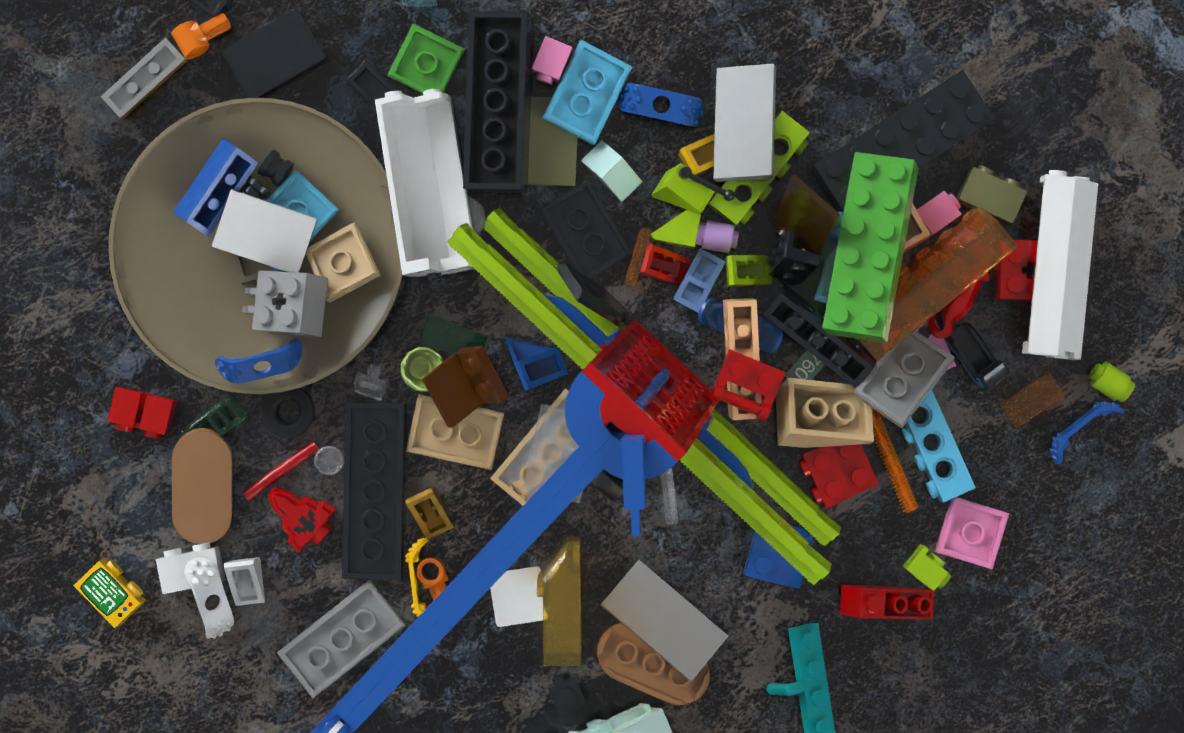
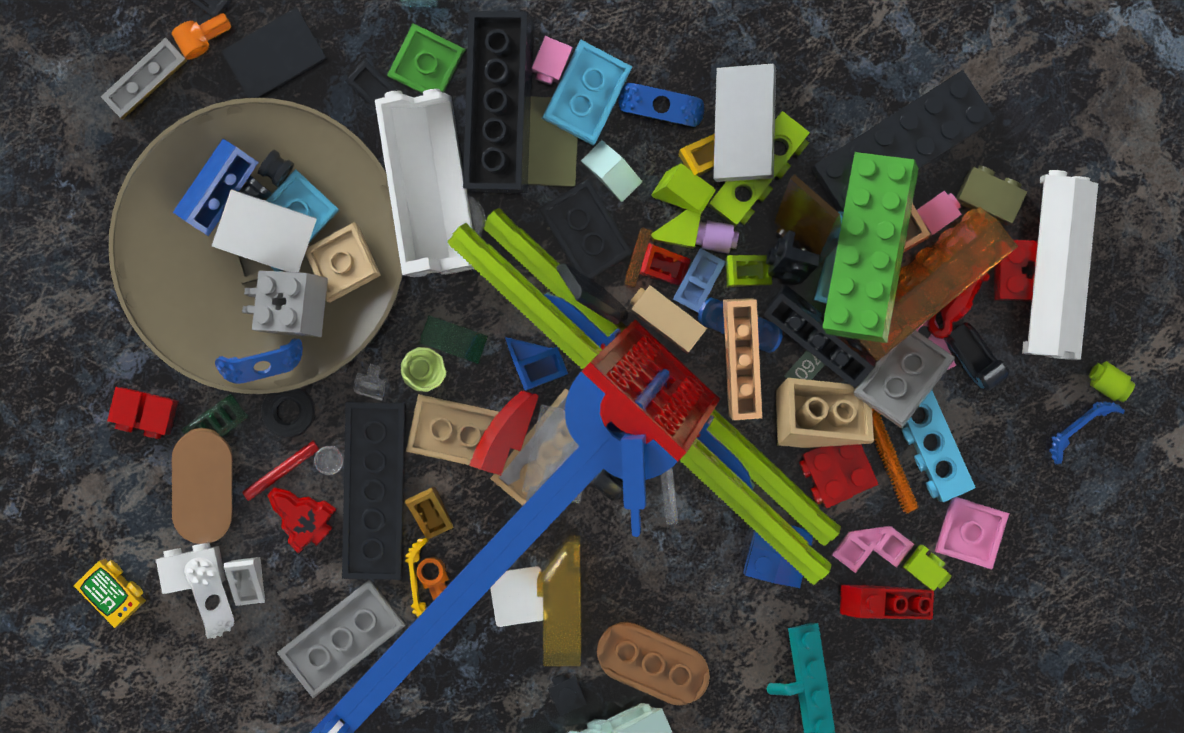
reddish brown bracket [423,346,509,428] -> none
light grey tile [601,560,728,682] -> none
black hinge [679,167,735,201] -> none
red plate [710,349,786,422] -> none
clear orange tile [999,372,1065,428] -> none
none -> red slope [469,391,539,476]
none -> tan brick [630,285,707,354]
none -> bright pink tile [831,526,914,573]

